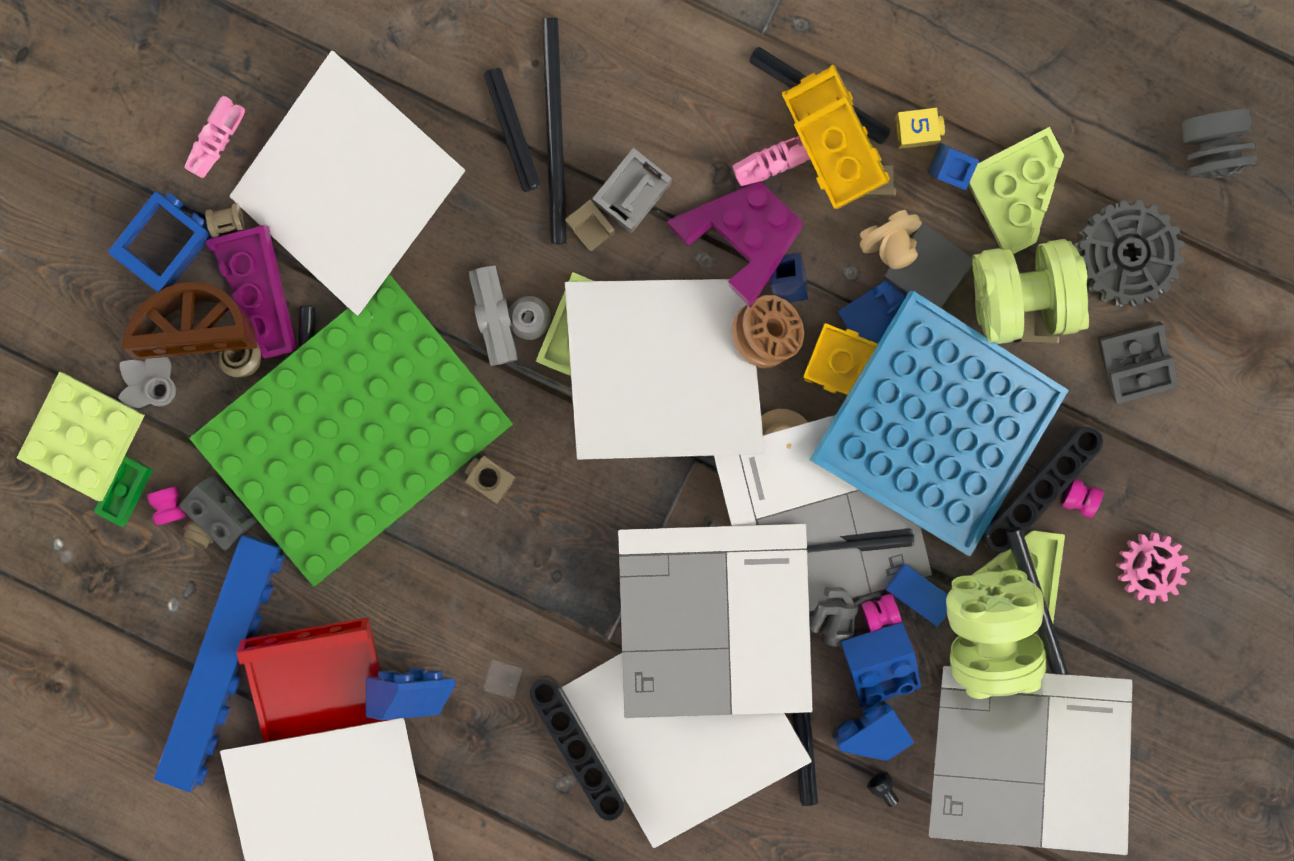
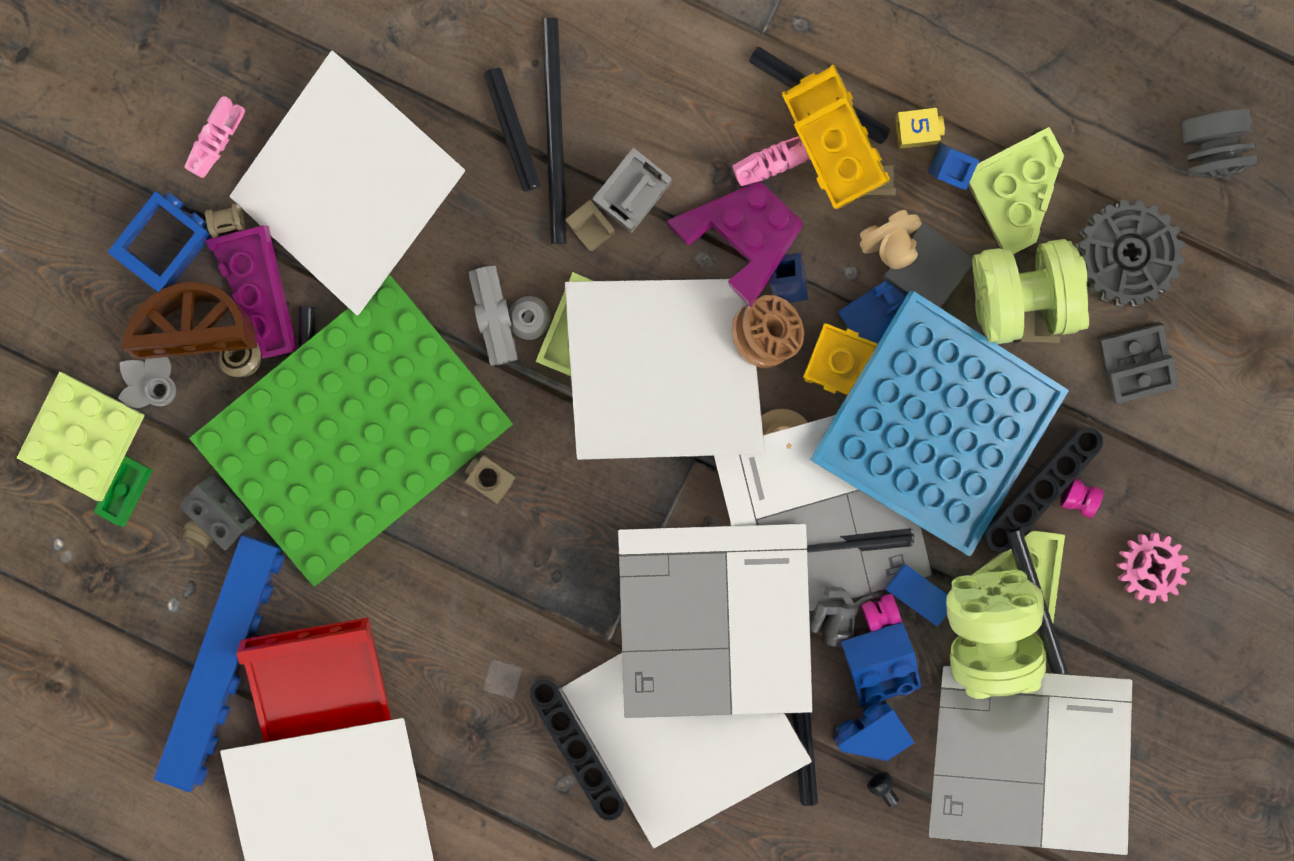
dark pink wheel [146,486,187,526] -> none
blue slope [366,668,455,720] -> none

